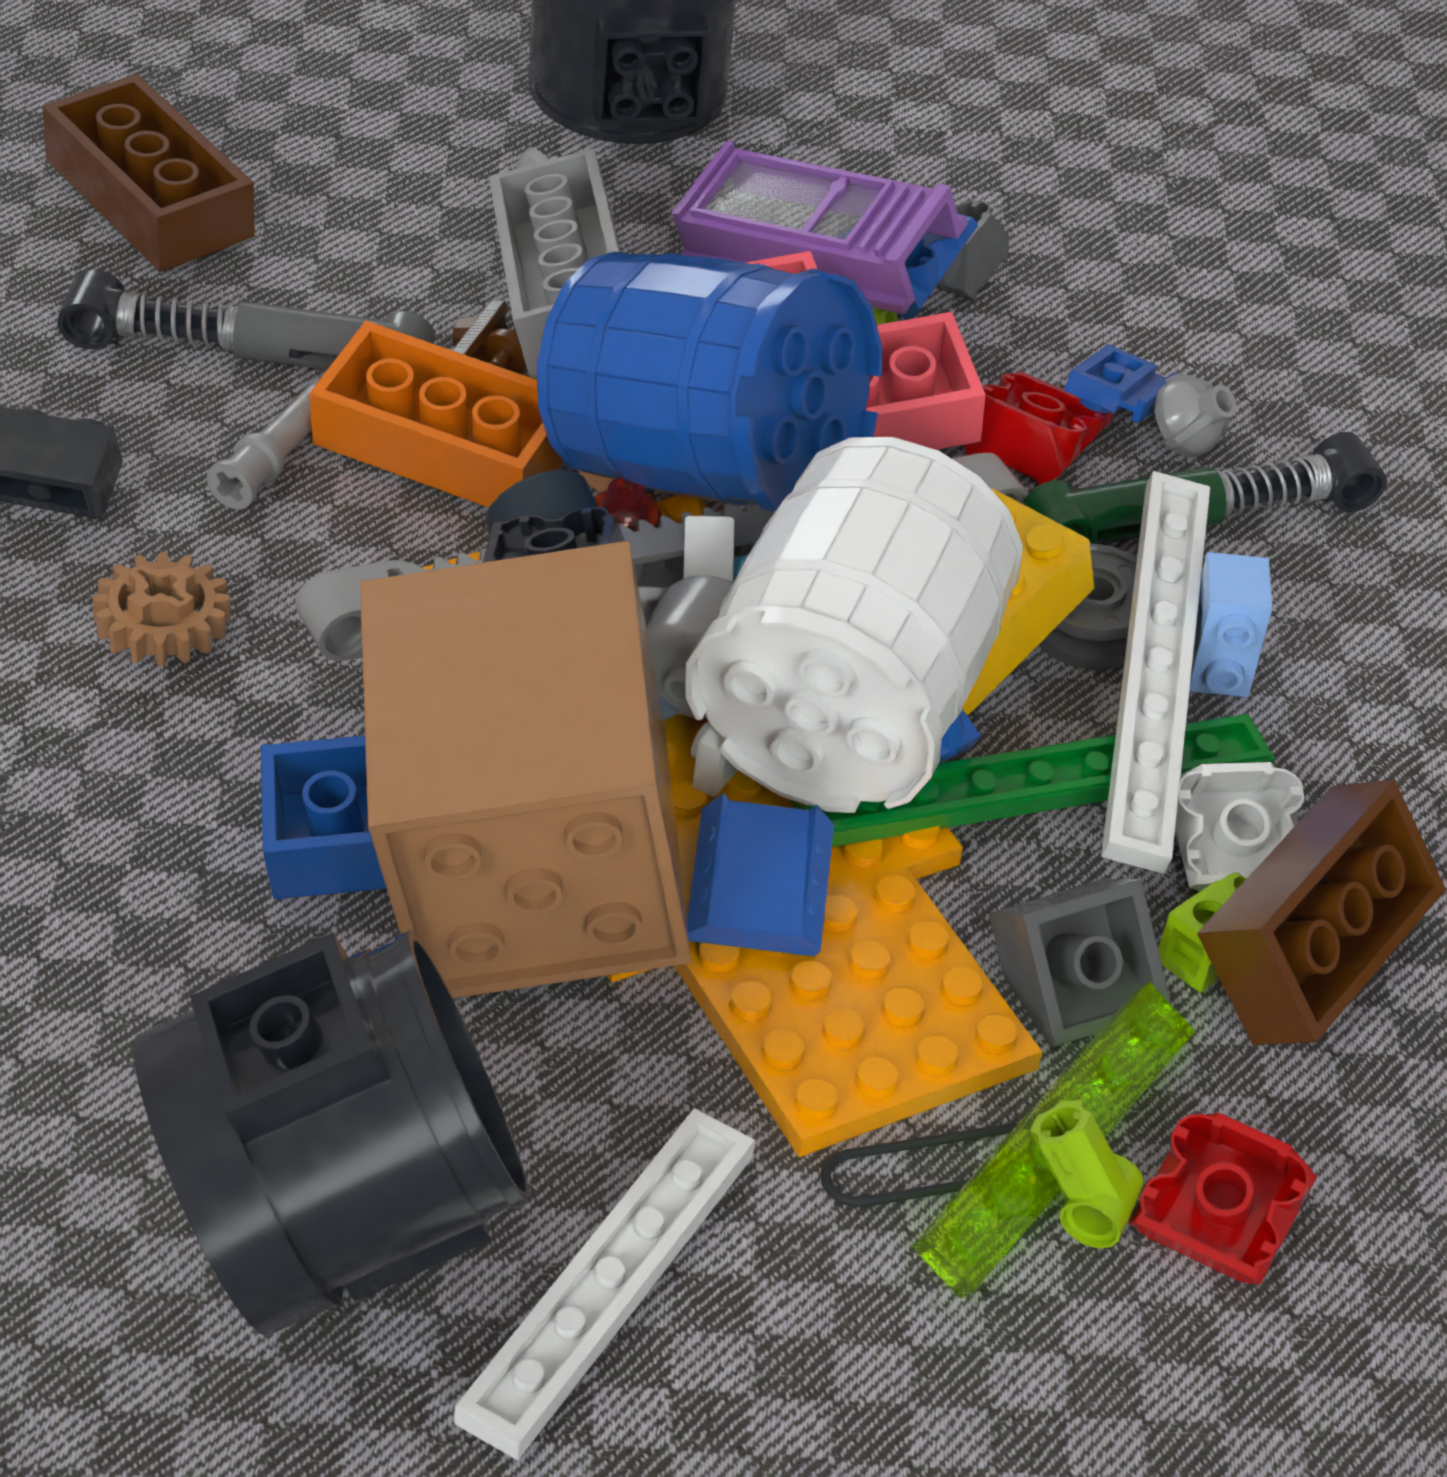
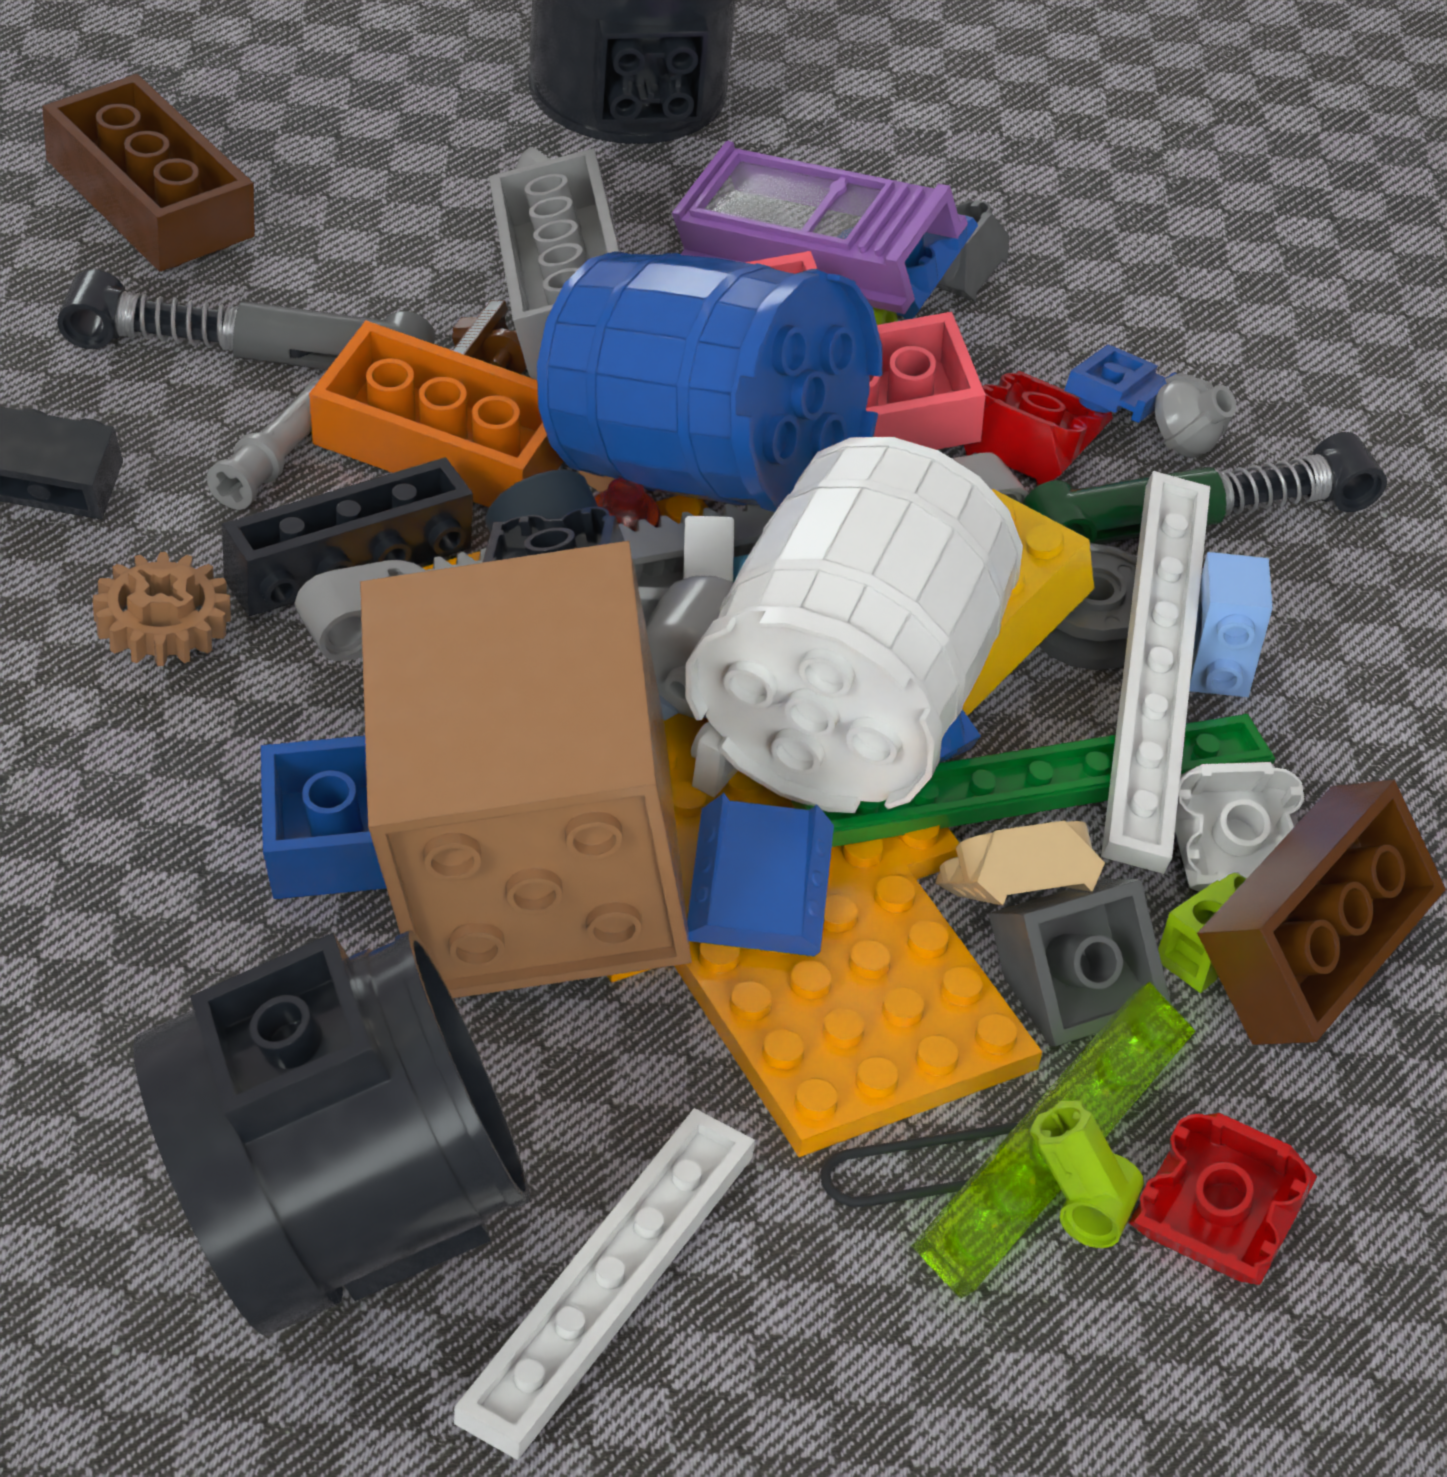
none -> black brick [222,457,473,617]
none -> tan slope [935,820,1105,906]

